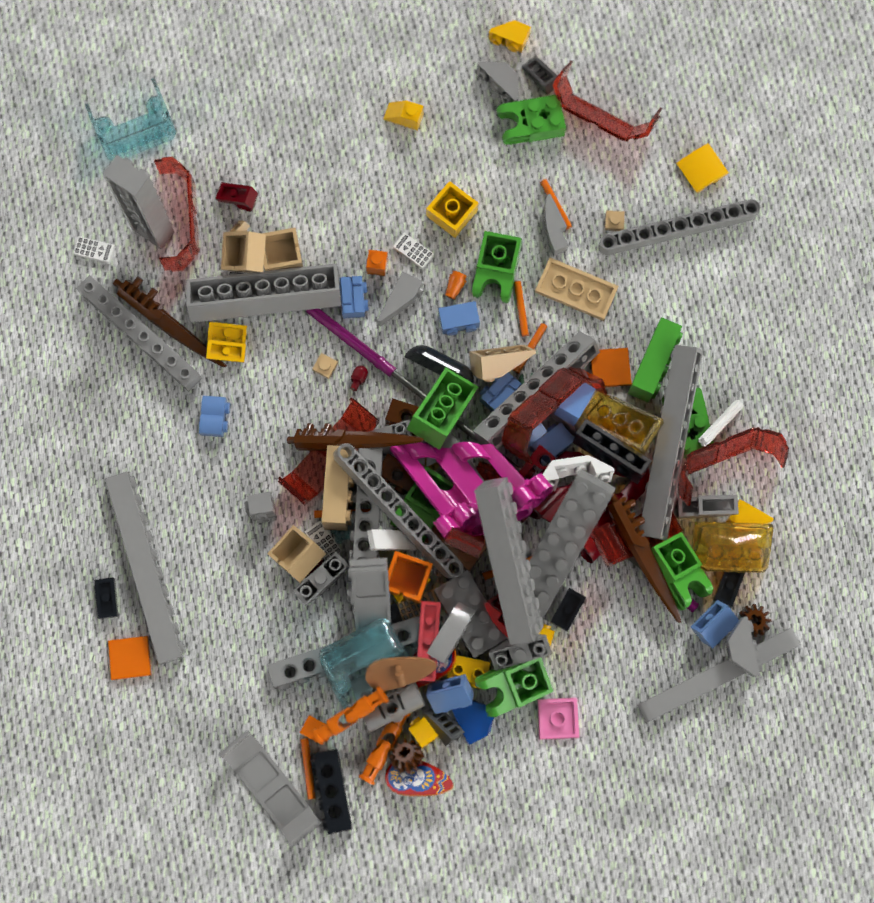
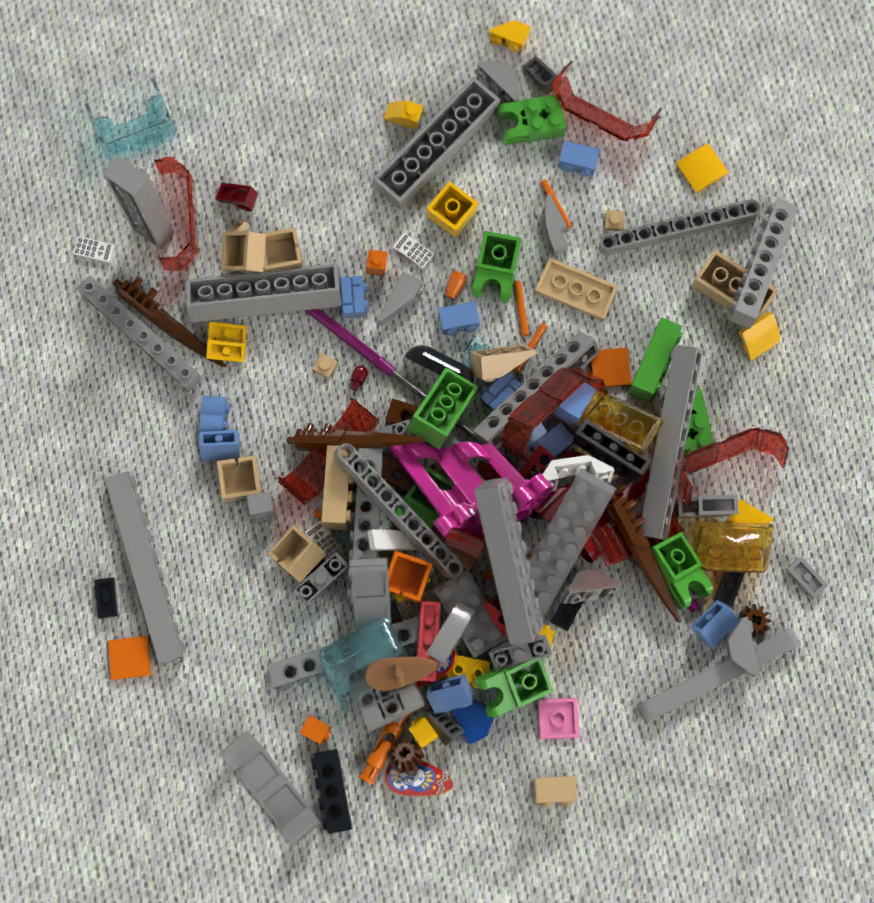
orange bar [300,738,316,800] -> none
orange piece [312,686,389,745] -> none
white axle [698,400,744,447] -> none
none -> medium blue brick [199,430,240,461]
none -> tan piece [217,455,262,503]
none -> light grey brick [373,77,500,210]
none -> clear light blue plate [463,336,490,356]
none -> tan piece [533,776,577,807]
none -> medium blue brick [558,140,600,177]
none -> light grey slope [561,569,621,604]
none -> tan brick [691,250,779,319]
none -> light grey brick [729,198,798,329]
none -> yellow slope [738,311,781,361]
none -> light grey plate [786,556,828,599]

